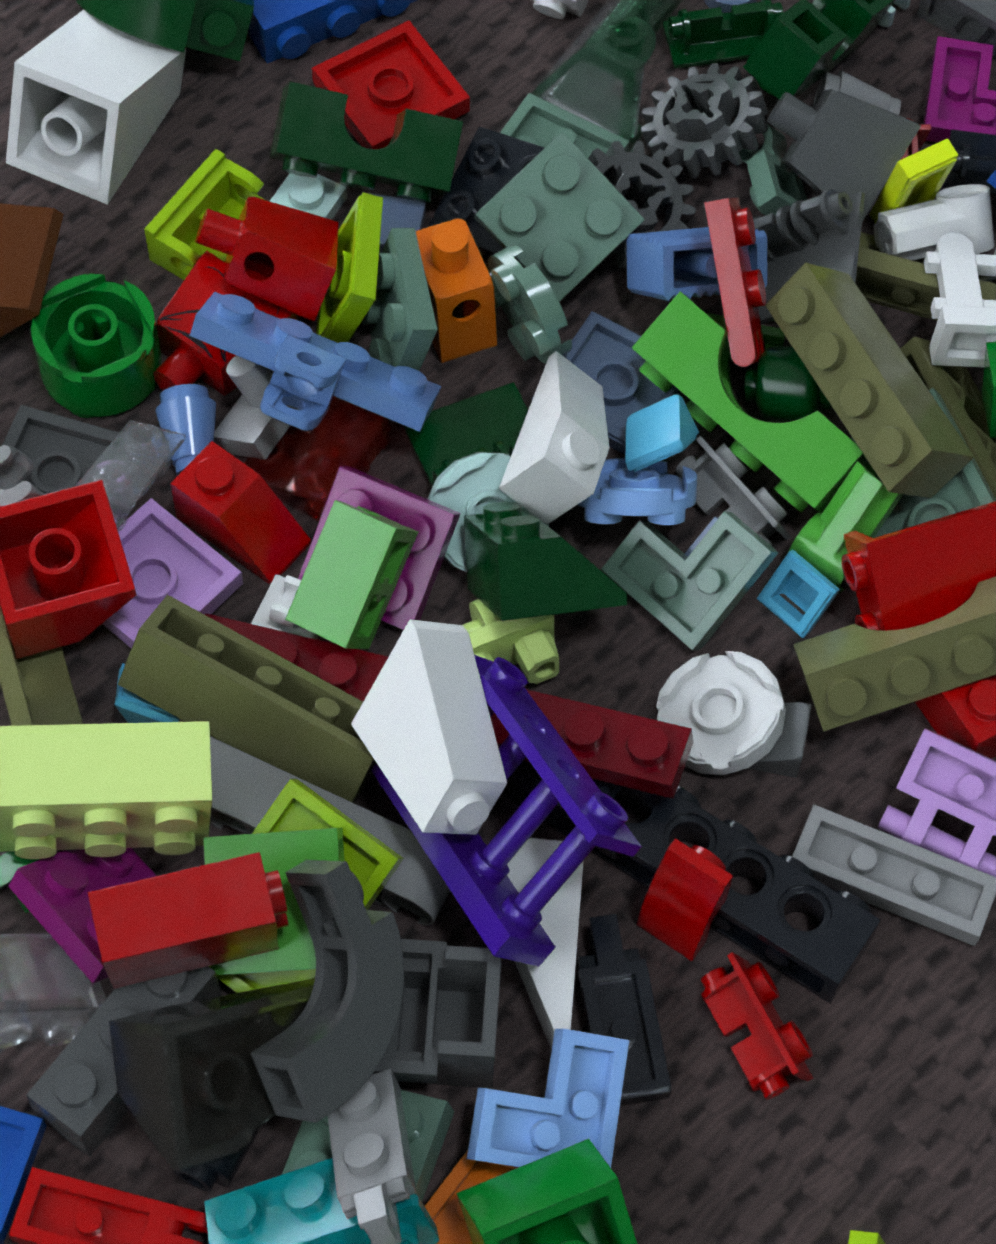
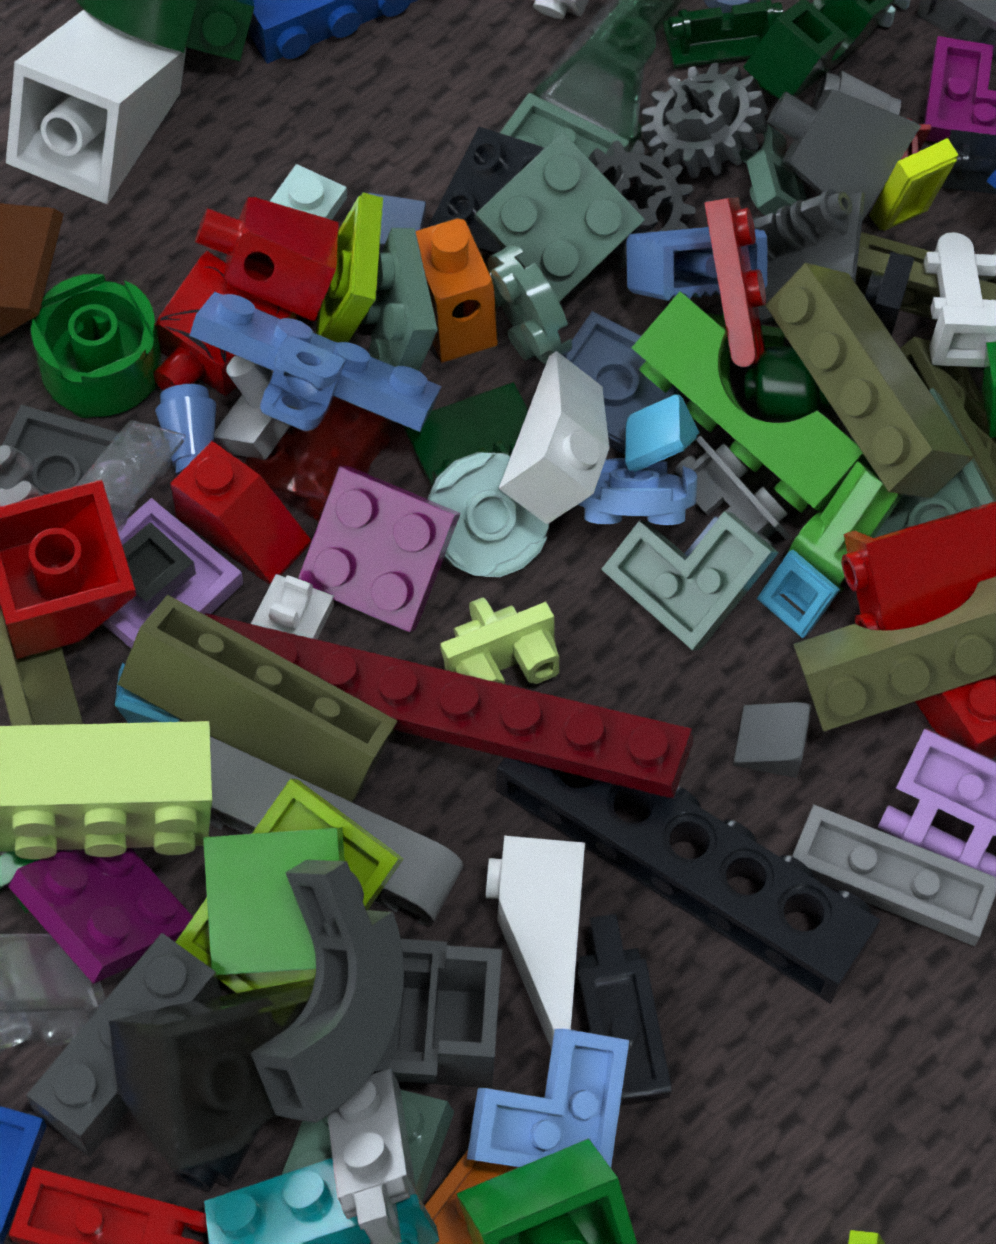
red brick [87,852,289,989] -> none
lime hinge [144,149,264,280] -> none
dark green arch [270,81,463,203] -> none
bright green hinge [285,500,418,649] -> none
red plate [312,20,470,149] -> none
white slope [351,619,507,835] -> none
dark purple fence [371,655,642,967] -> none
dark green slope [464,502,627,621] -> none
red slope [636,838,733,961] -> none
white tile [656,651,786,775] -> none
red hinge [701,952,814,1100] -> none
white piece [873,184,995,261] -> none
none -> pearl dark grey plate [122,522,196,614]
none -> black plate [865,252,915,336]

